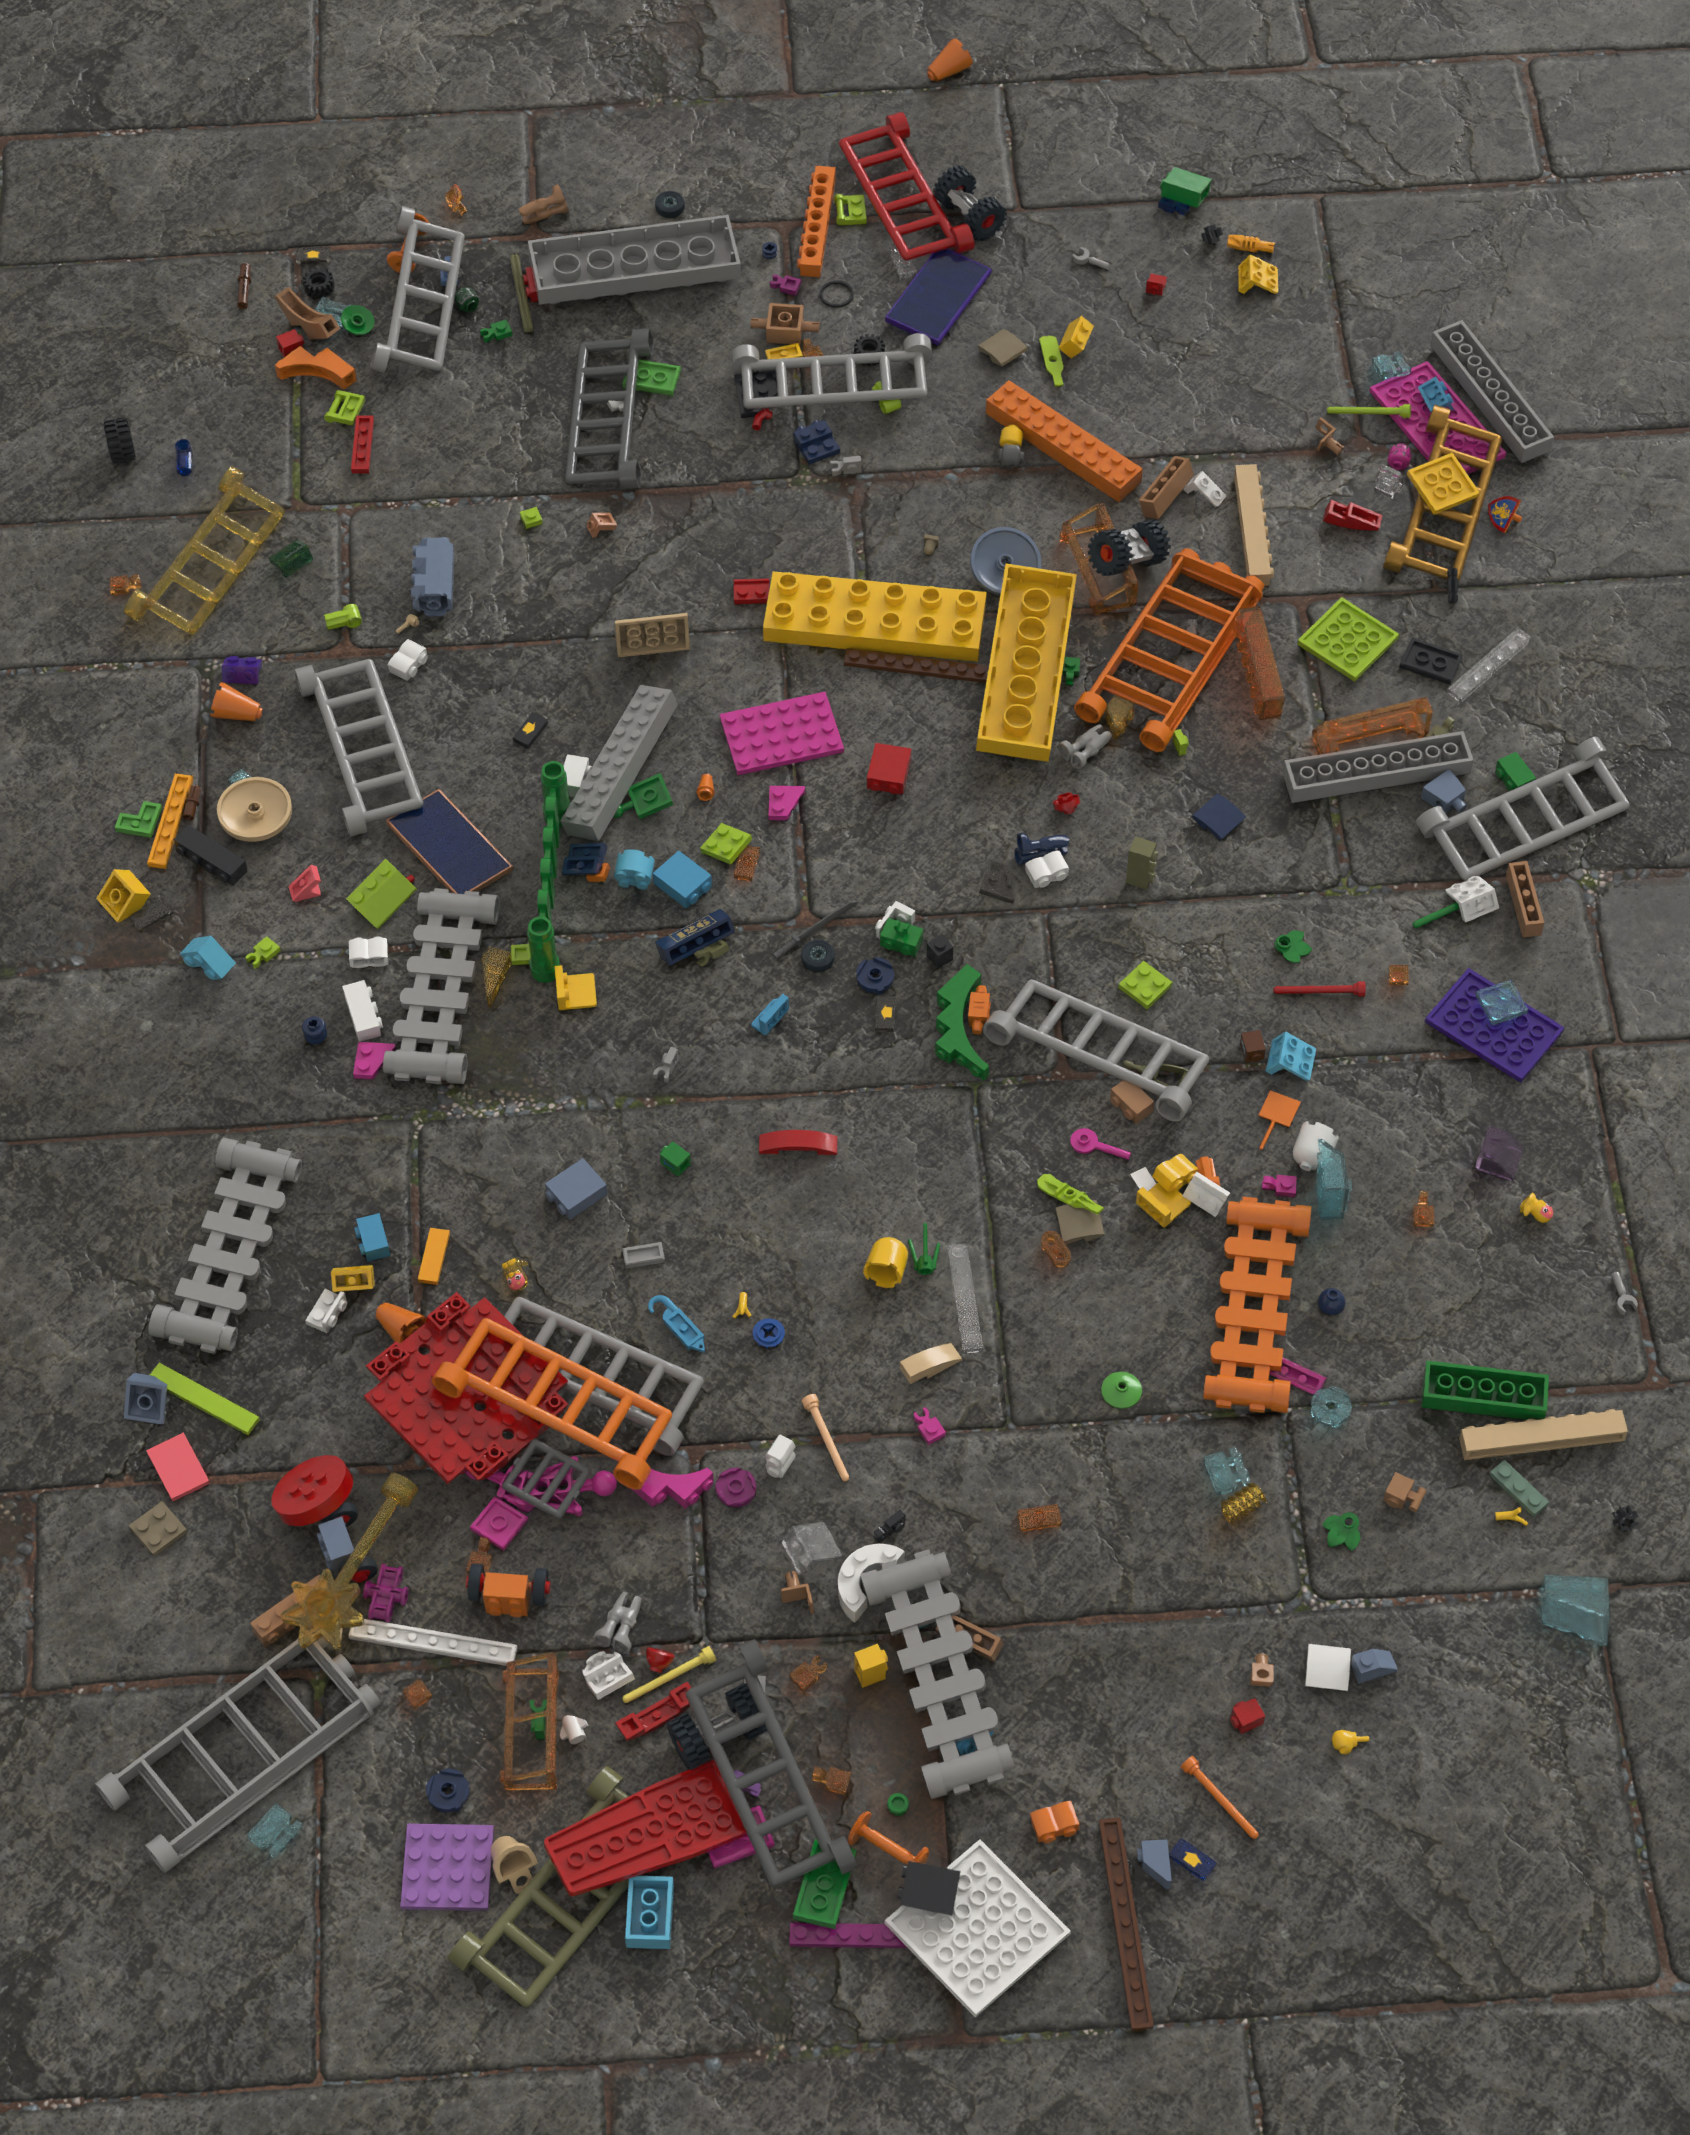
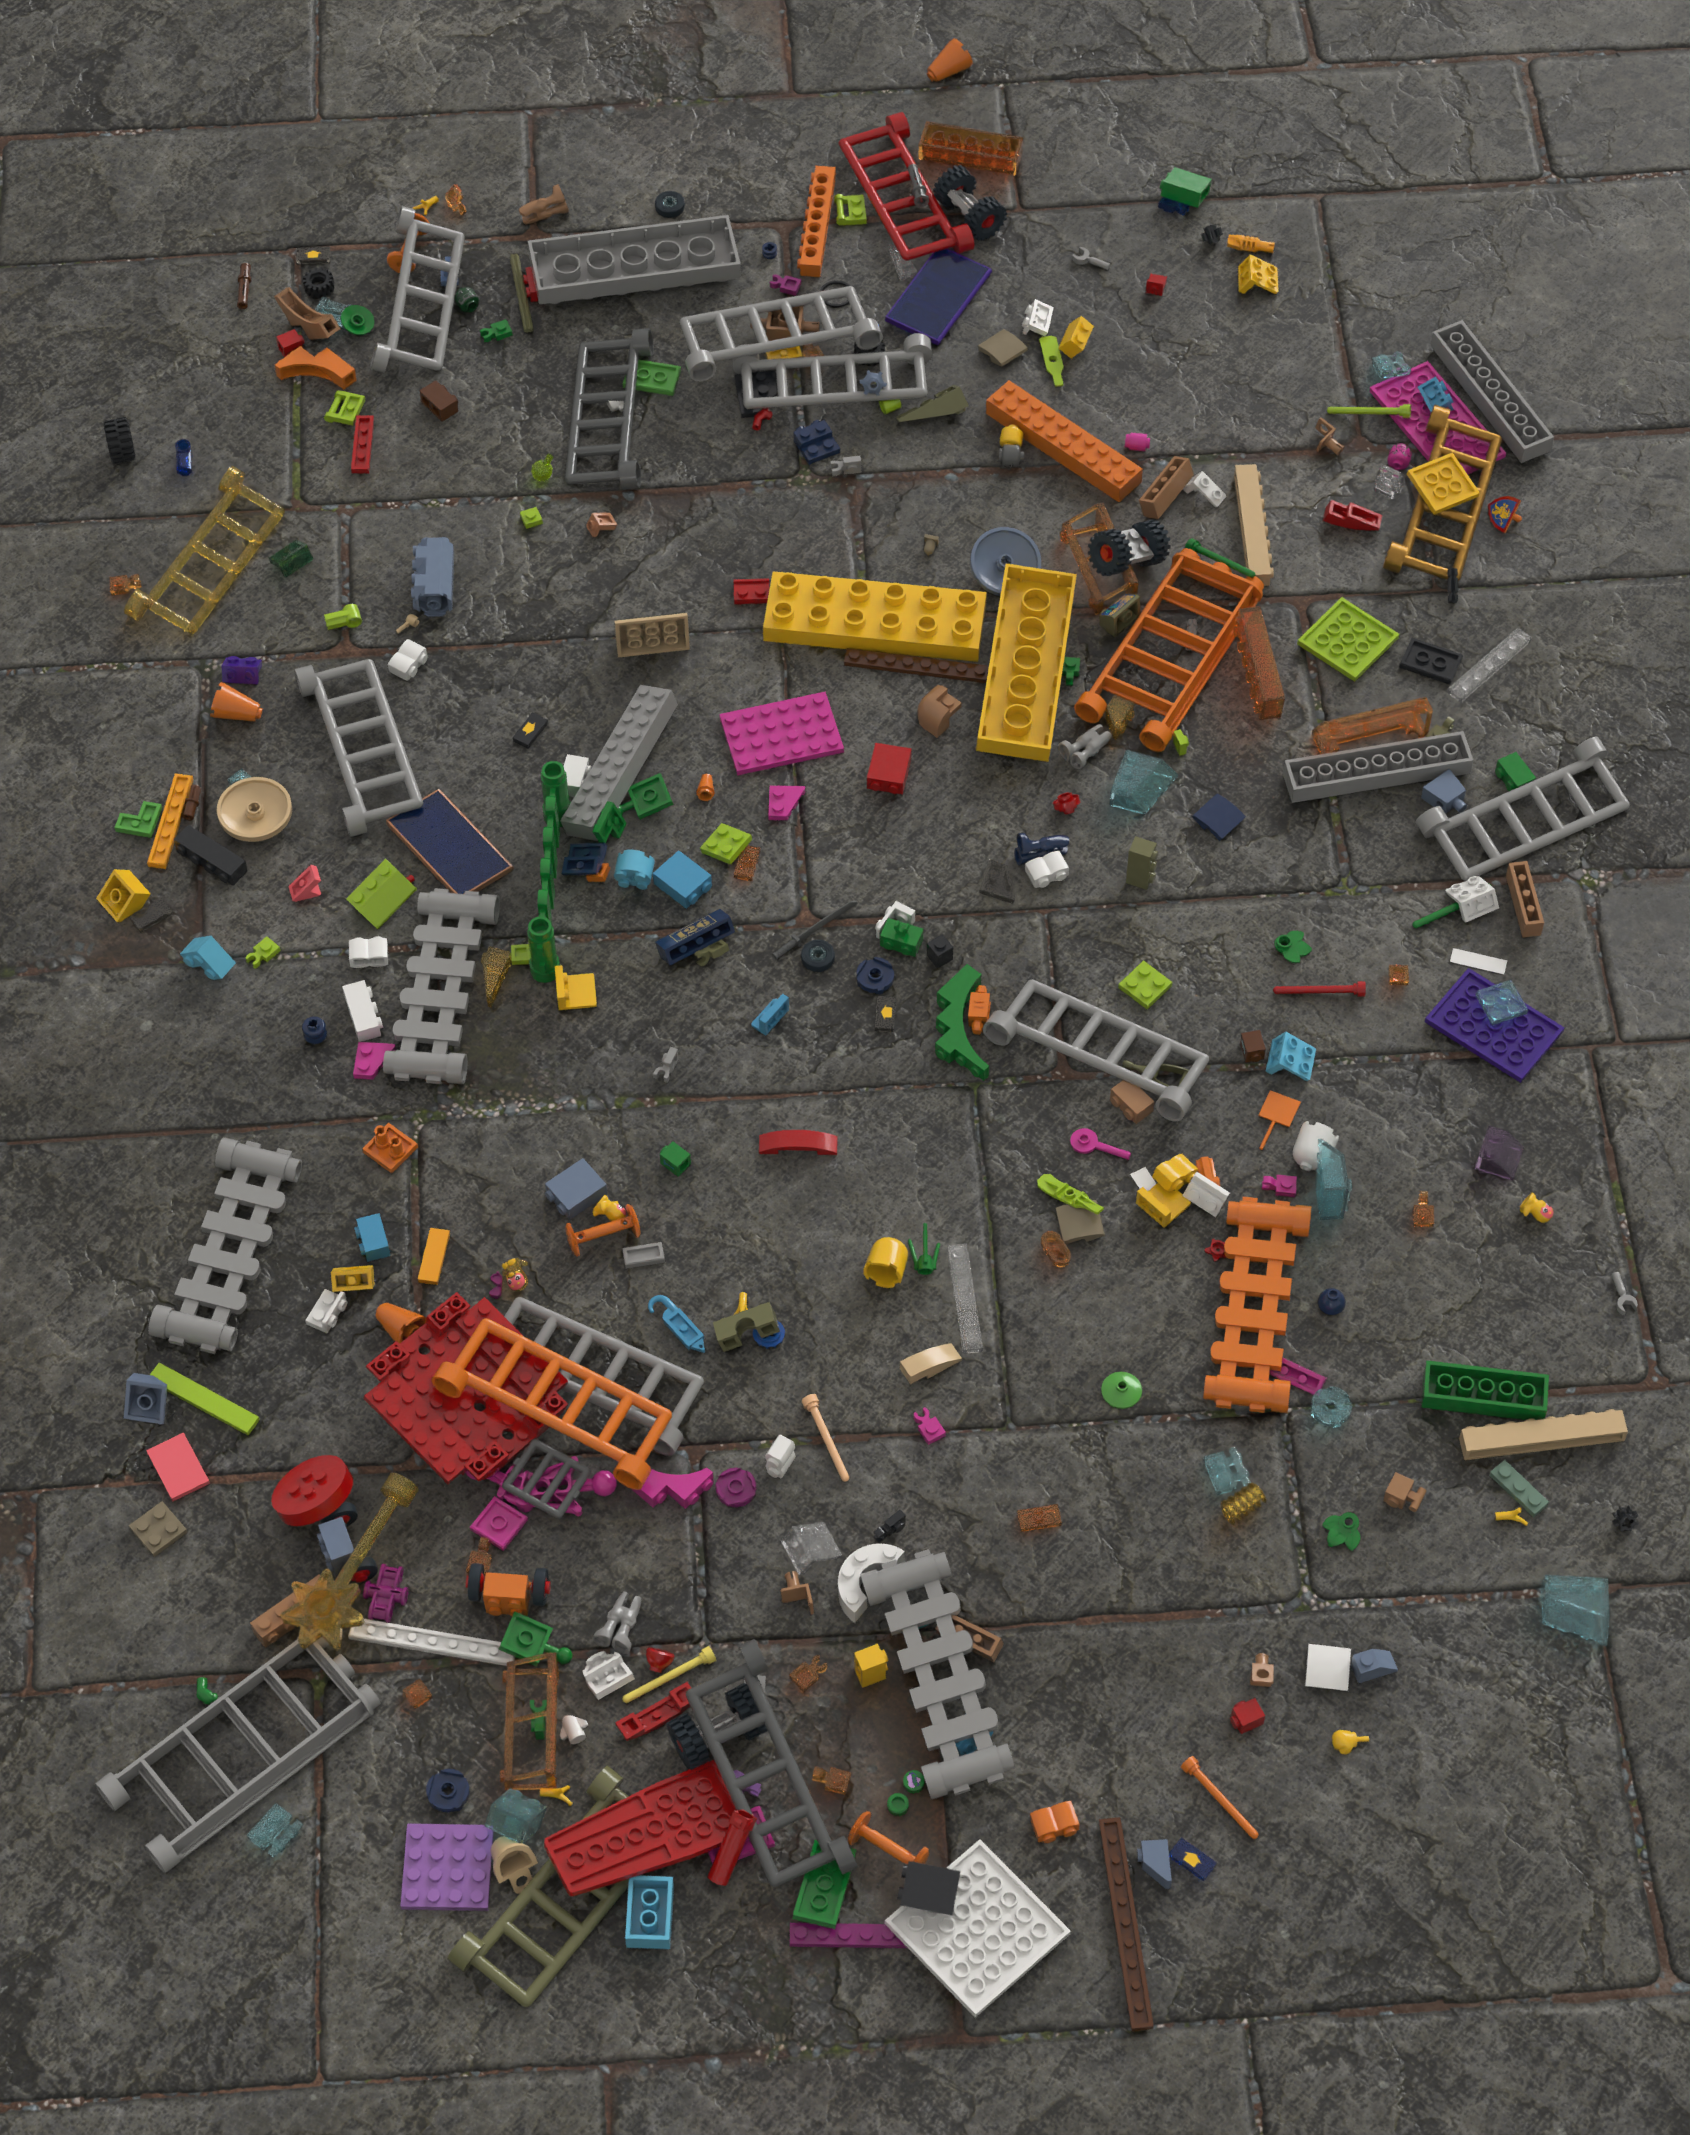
none -> green arm [196,1677,218,1705]
none -> orange plate [362,1122,418,1173]
none -> yellow bar [413,196,439,215]
none -> reddish brown brick [419,380,459,422]
none -> clear light blue brick [484,1788,547,1844]
none -> magenta piece [489,1271,503,1299]
none -> green plate [498,1611,573,1666]
none -> clear neon green piece [531,454,554,481]
none -> yellow bar [540,1785,573,1806]
none -> orange hose [565,1204,641,1257]
none -> green plate [592,801,627,843]
none -> yellow animal [593,1195,627,1221]
none -> light grey fence [680,286,883,381]
none -> red piece [707,1809,757,1886]
none -> olive arch [713,1302,780,1352]
none -> sand blue rock [859,370,887,396]
none -> olive wedge [895,385,969,422]
none -> green tile [903,1770,925,1793]
none -> dark grey pin [908,164,929,207]
none -> medium nougat brick [917,685,961,738]
none -> clear orange brick [919,121,1023,175]
none -> white bracket [1022,299,1054,336]
none -> olive slope [1099,594,1140,638]
none -> clear light blue wedge [1109,750,1178,815]
none -> dark pink brick [1125,433,1150,452]
none -> green piece [1185,538,1255,578]
none -> red plate [1205,1239,1227,1262]
none -> white sticker [1450,948,1507,974]

